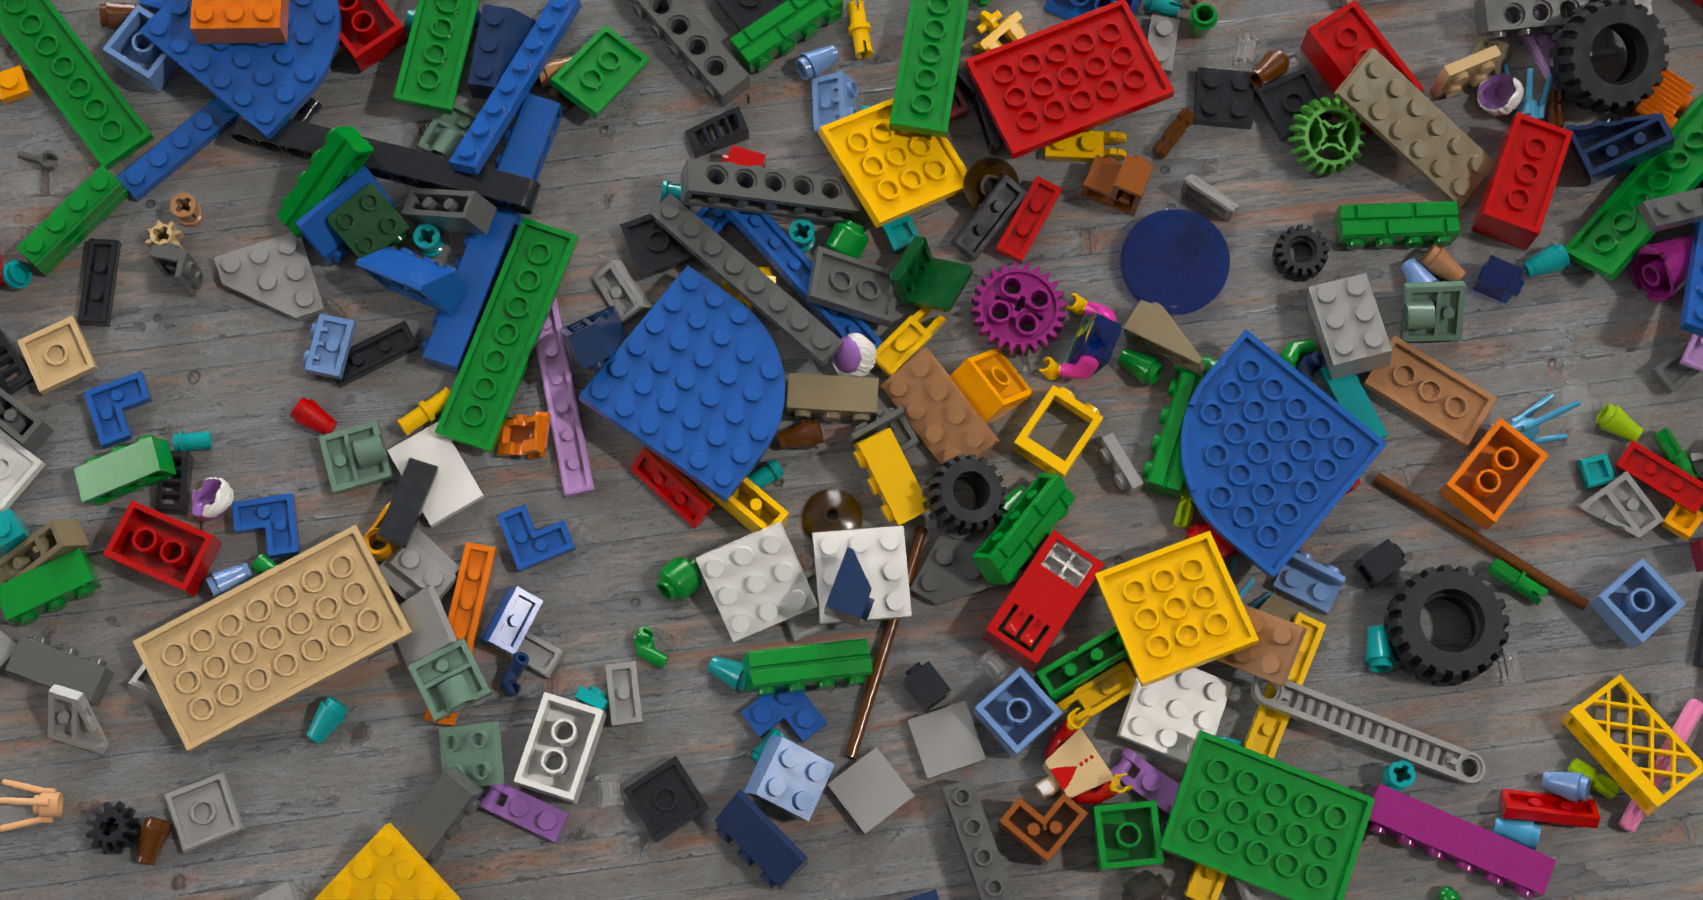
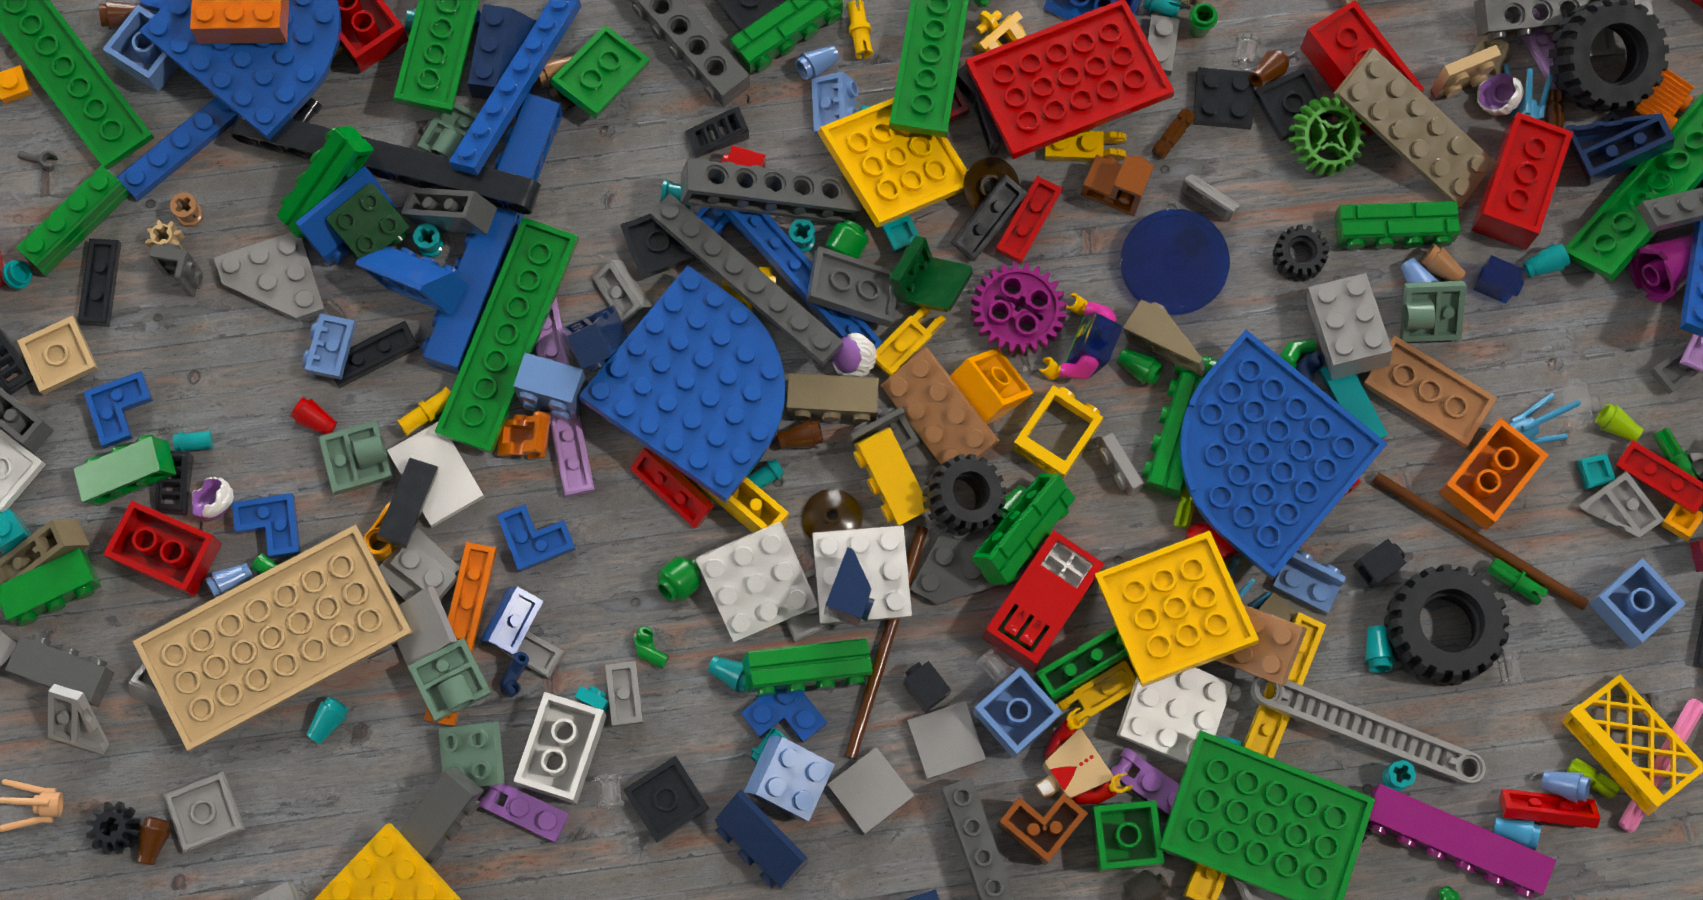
none -> medium blue brick [513,353,588,420]

